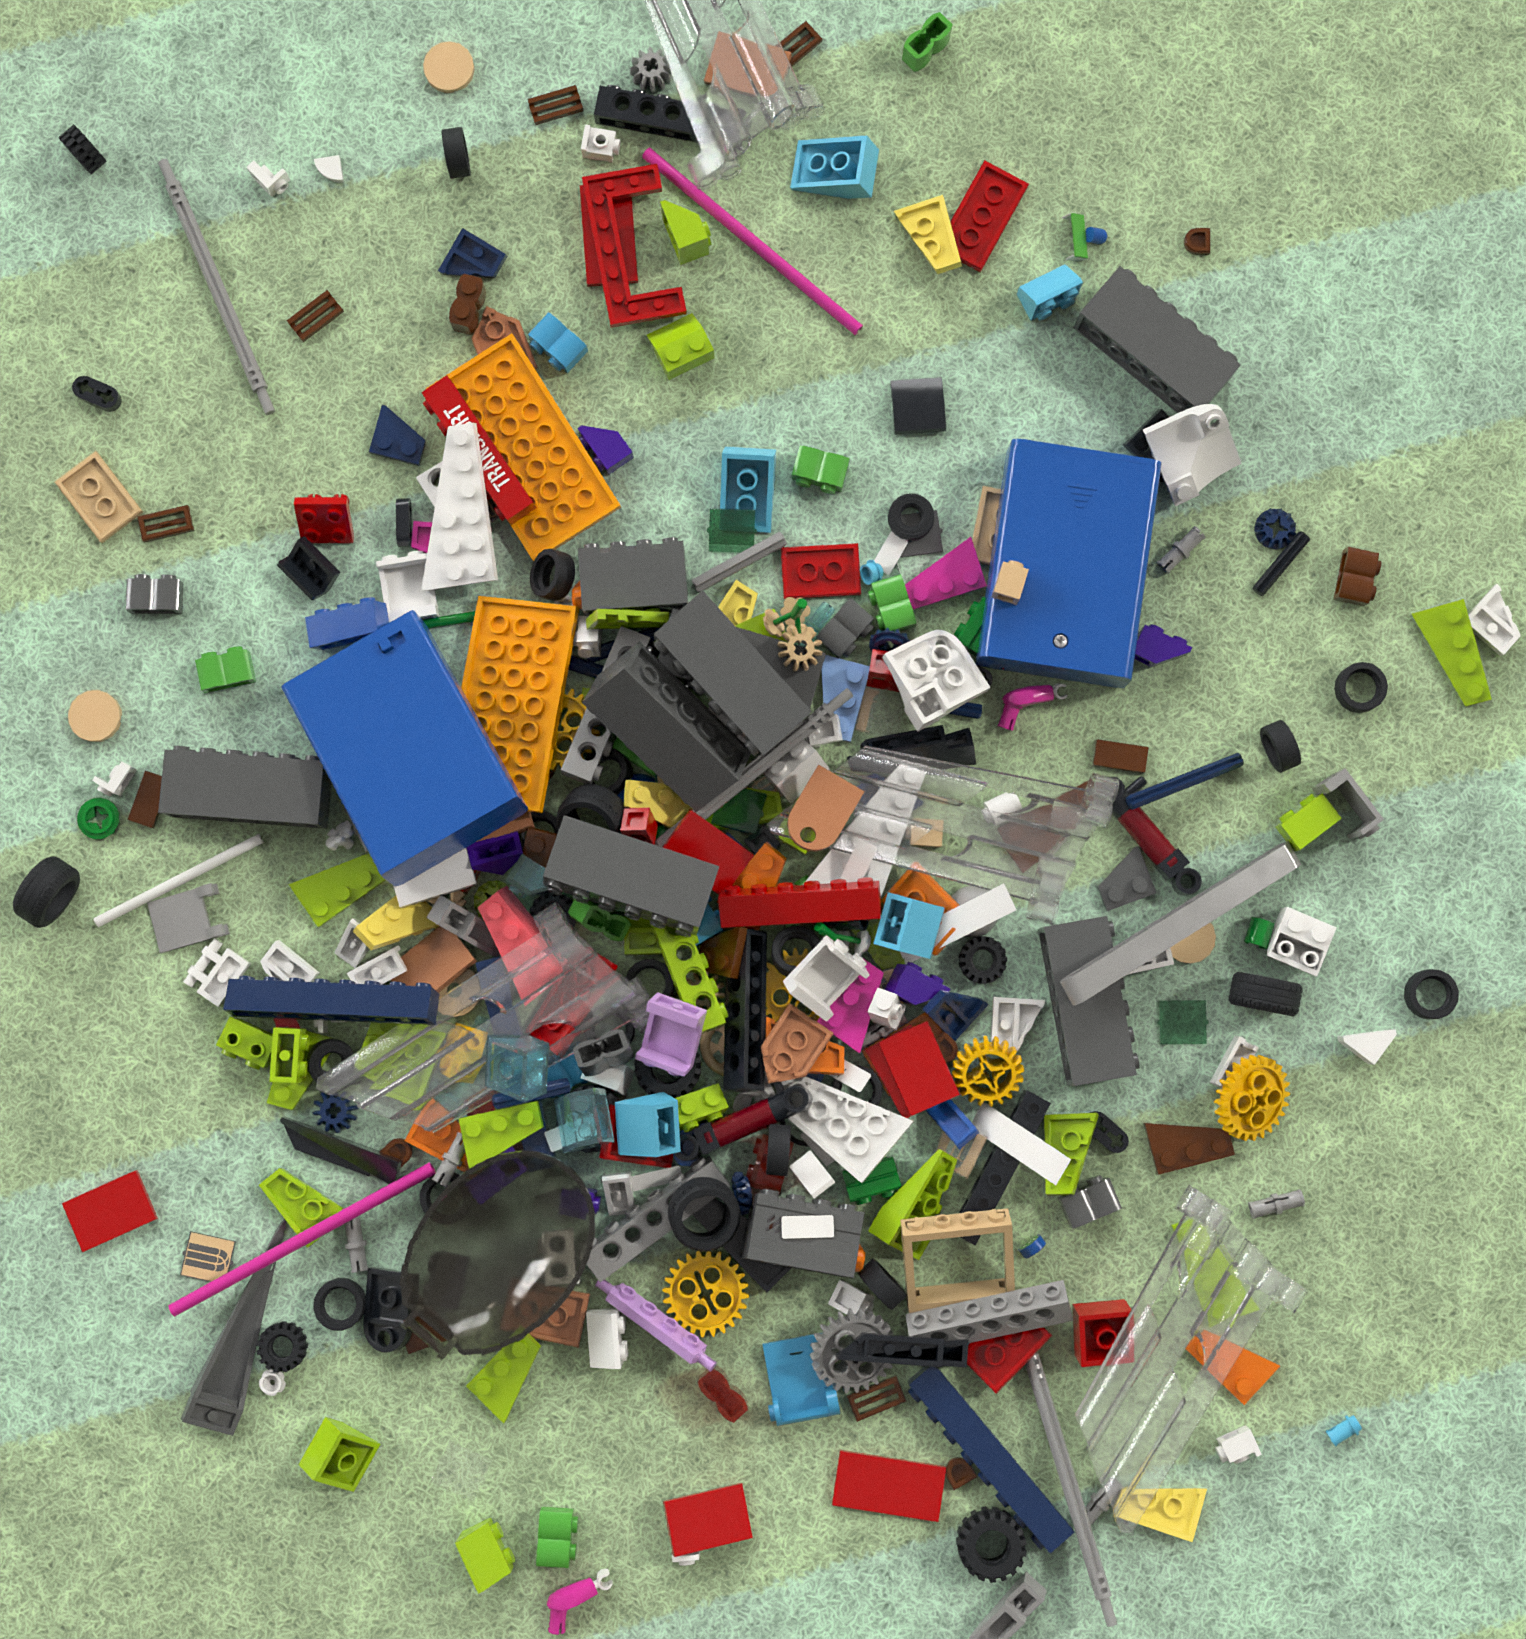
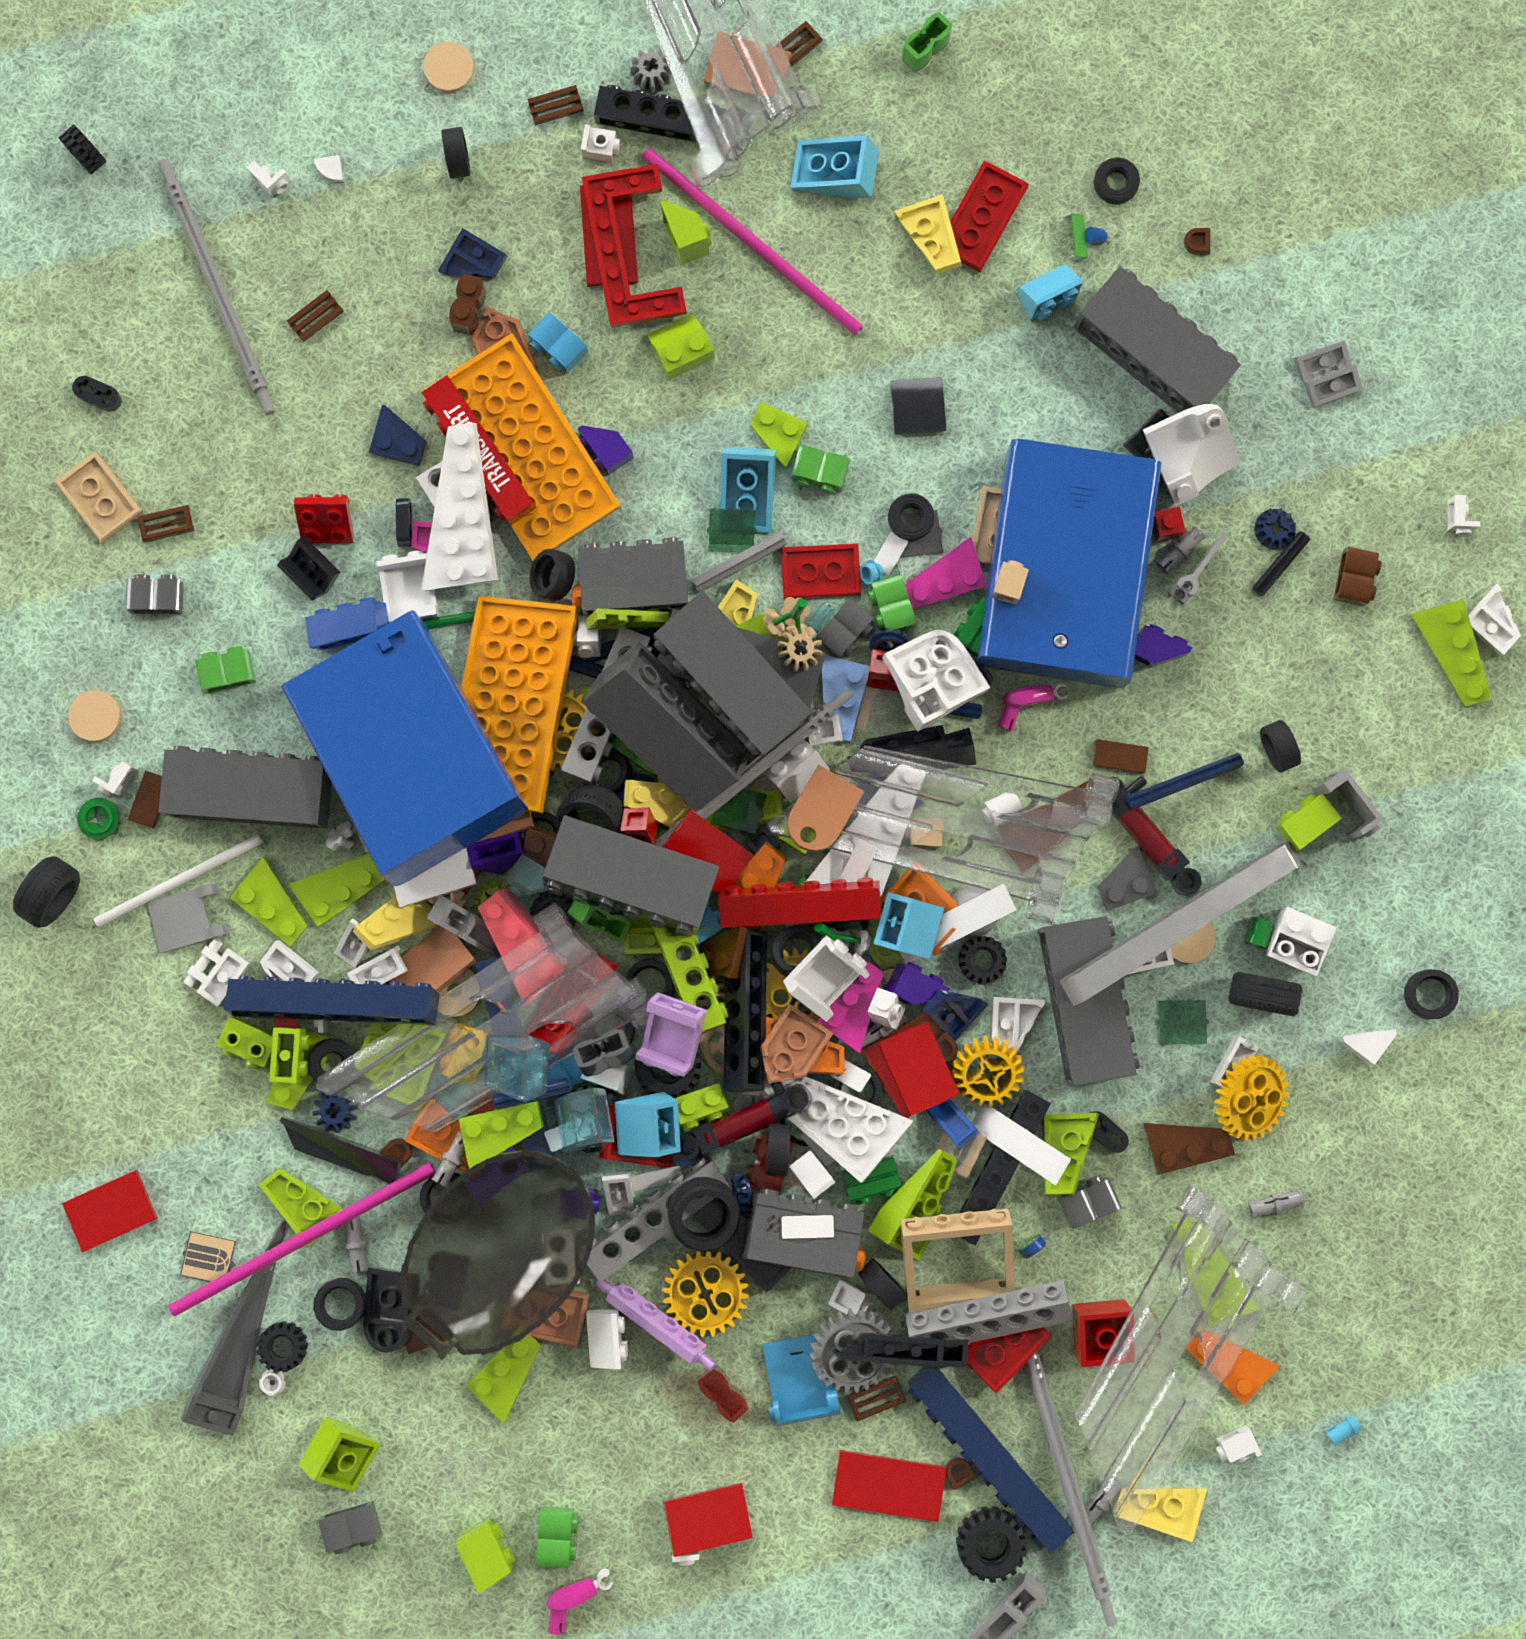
black tyre [1334,662,1388,713] -> none
none -> lime wing [230,857,308,947]
none -> dark grey brick [318,1501,382,1554]
none -> lime wing [750,401,808,469]
none -> black tyre [1093,157,1140,205]
none -> red brick [1152,506,1186,543]
none -> light grey flag [1168,532,1228,605]
none -> light grey slope [1294,340,1363,407]
none -> white bracket [1447,495,1480,536]

